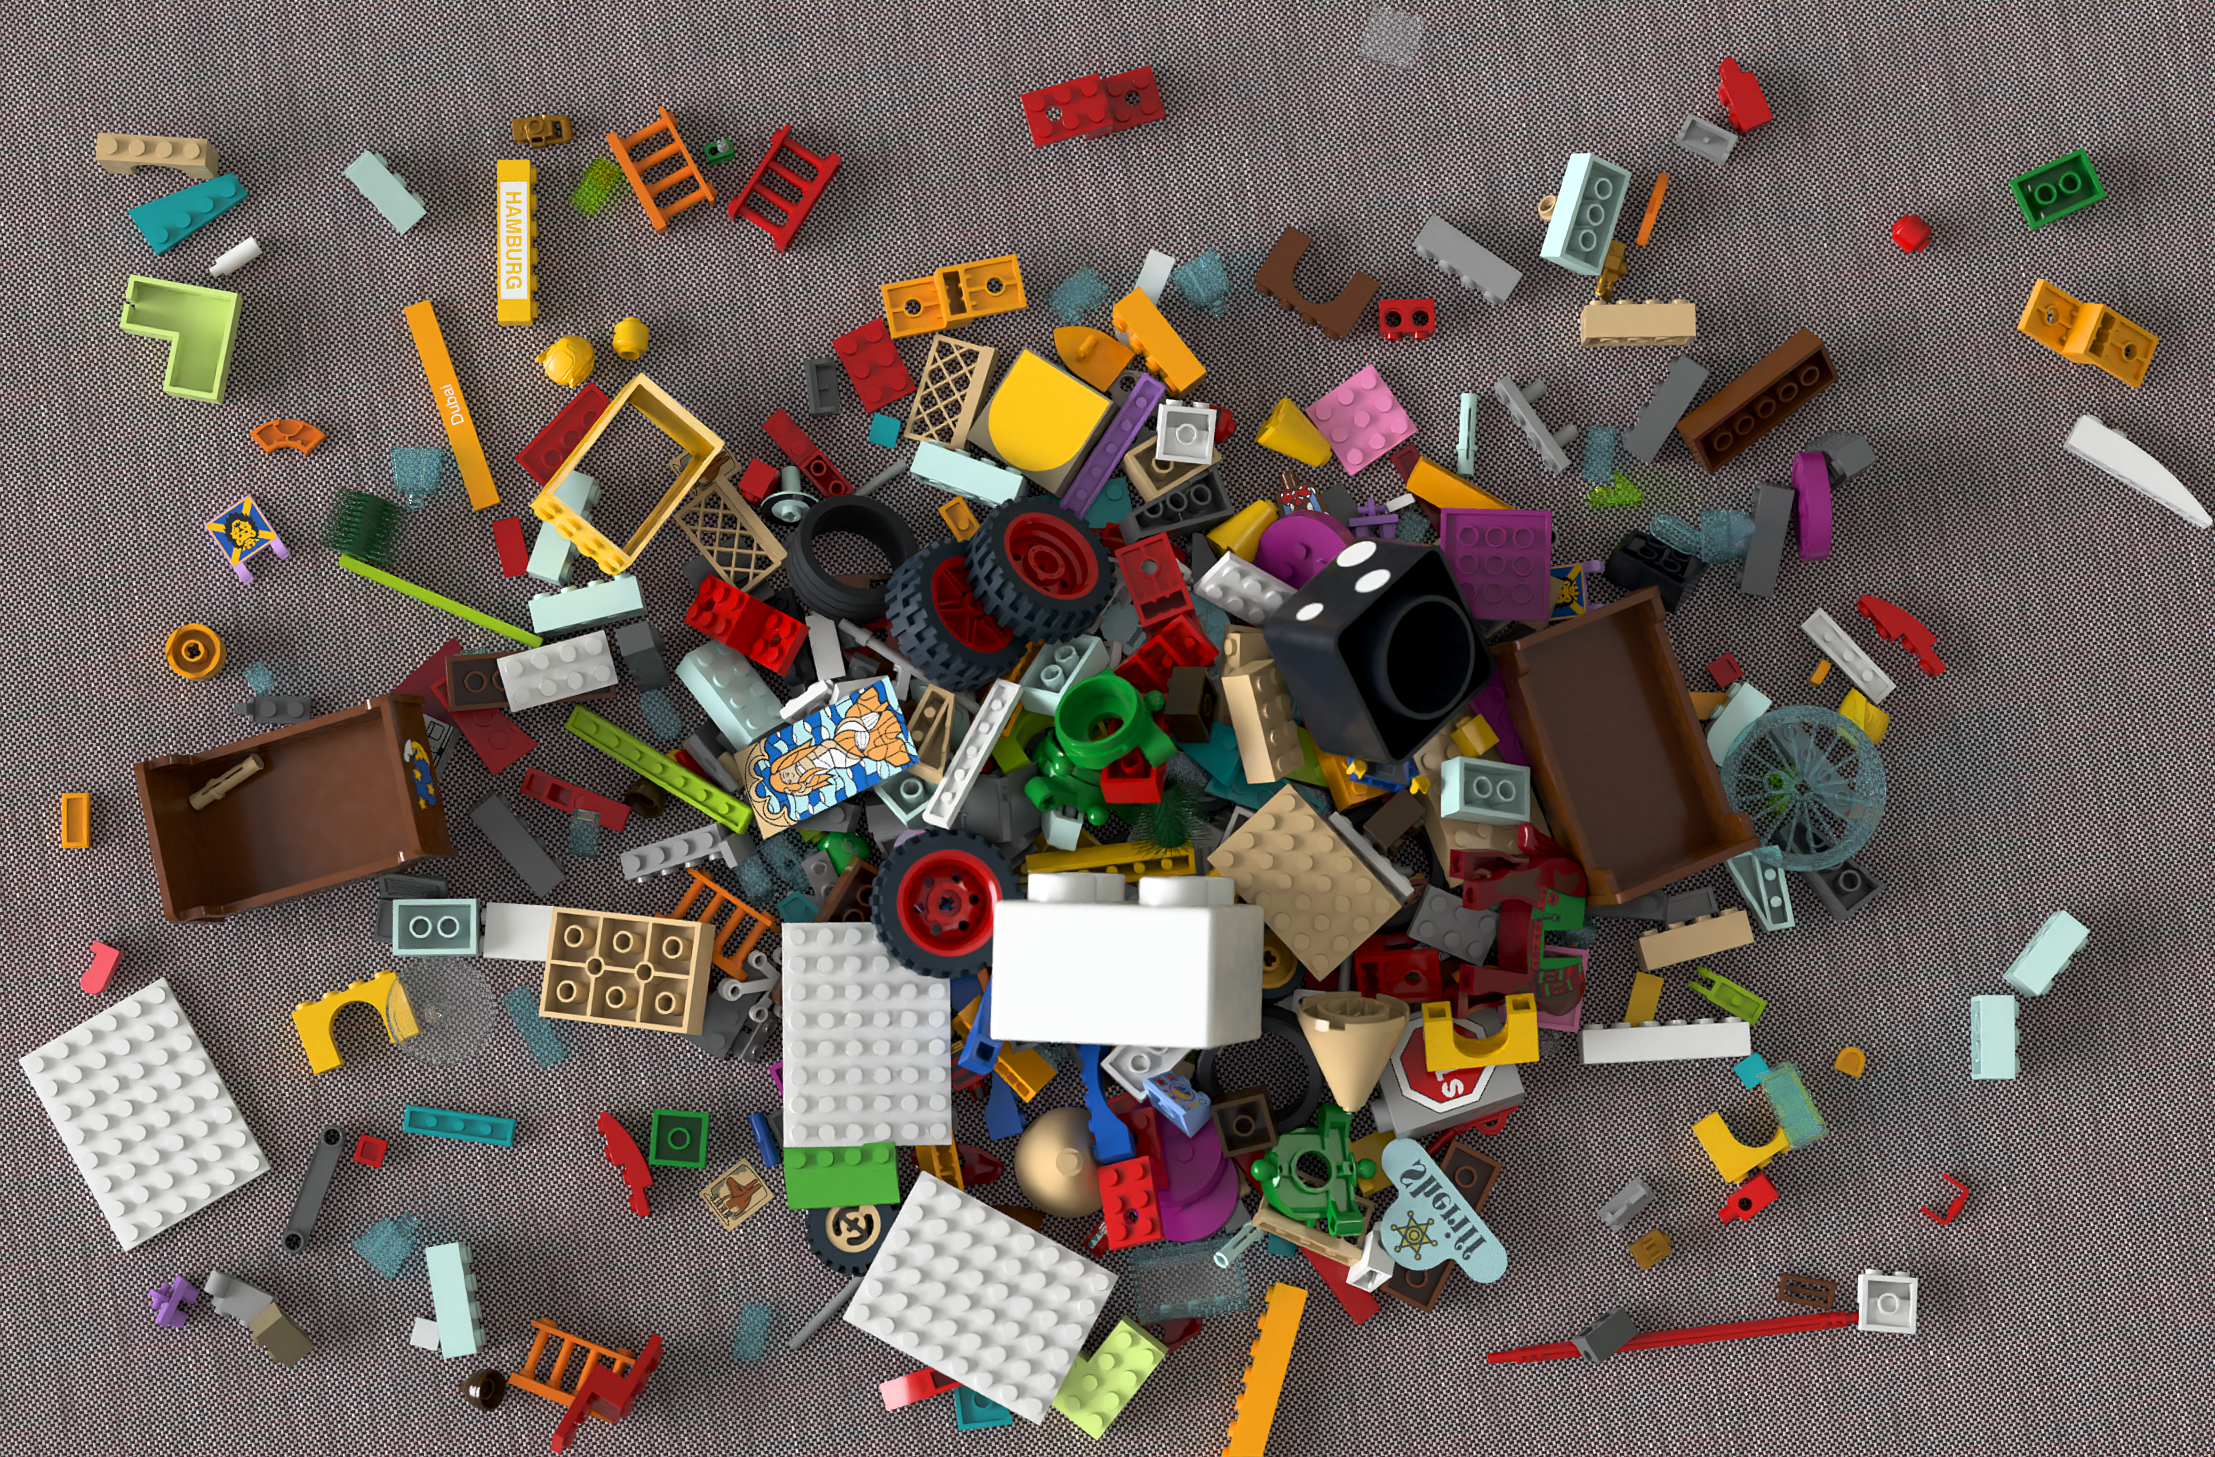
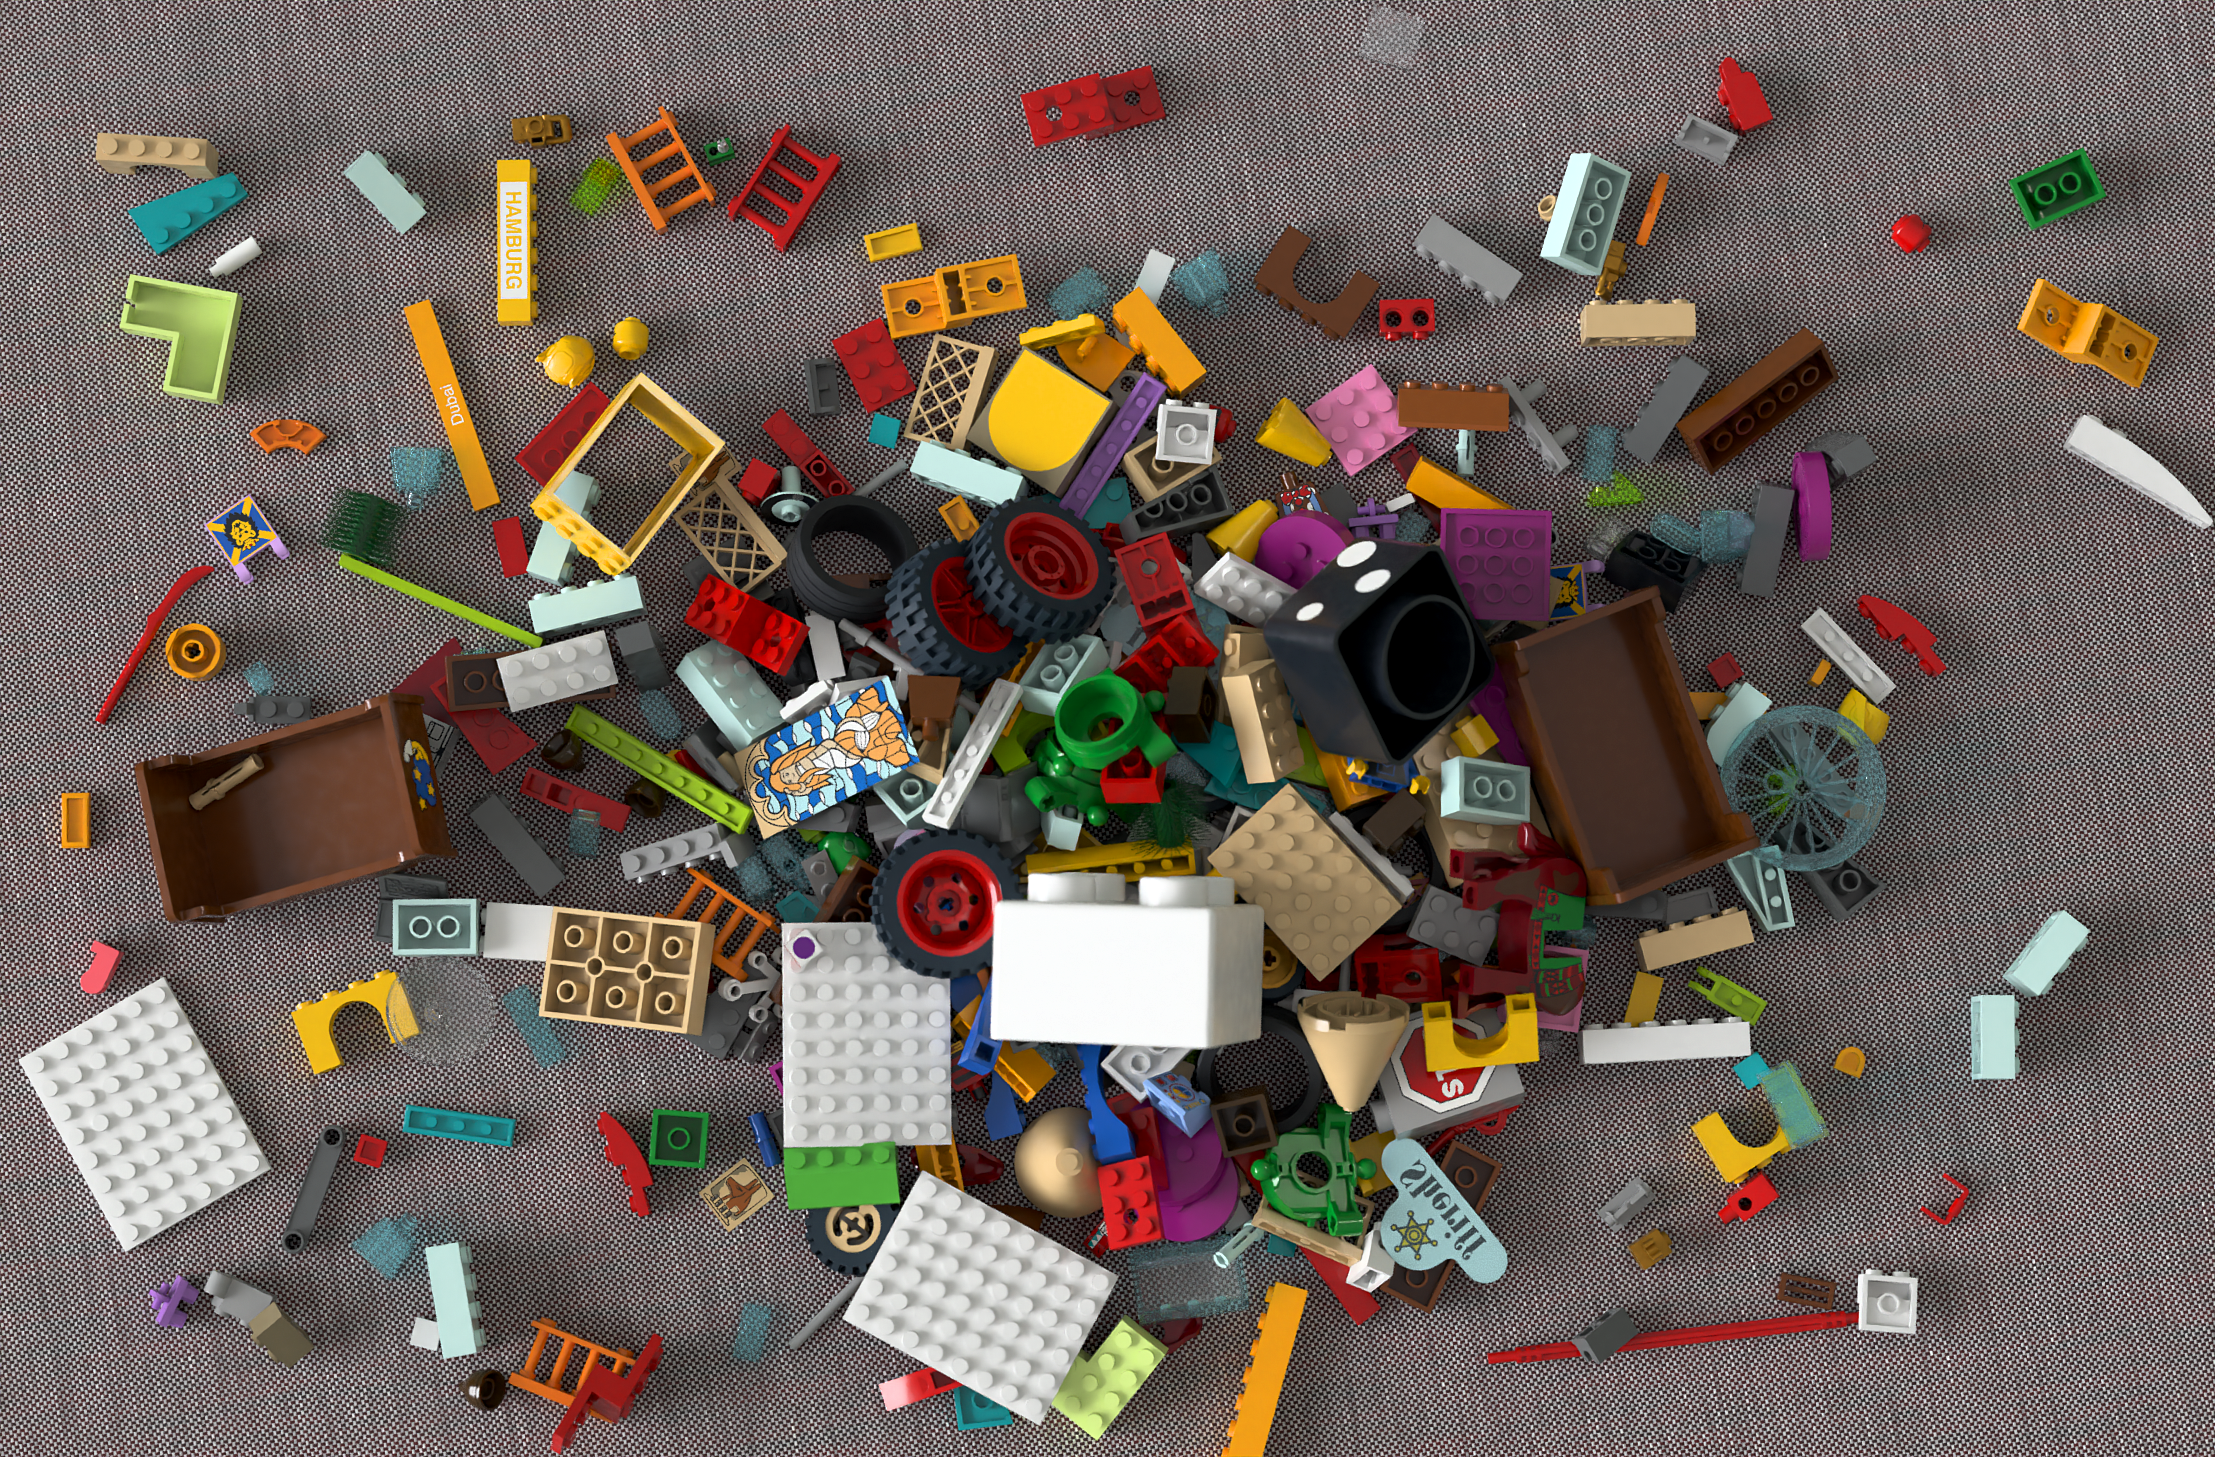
none -> red piece [95,565,215,725]
none -> dark brown helmet [541,729,586,773]
none -> tile [784,928,823,968]
none -> yellow tile [864,223,923,263]
none -> reddish brown torso [907,675,962,742]
none -> yellow plate [1019,313,1105,351]
none -> dark orange slope [1396,379,1509,432]
none -> clear plate [1581,514,1632,563]

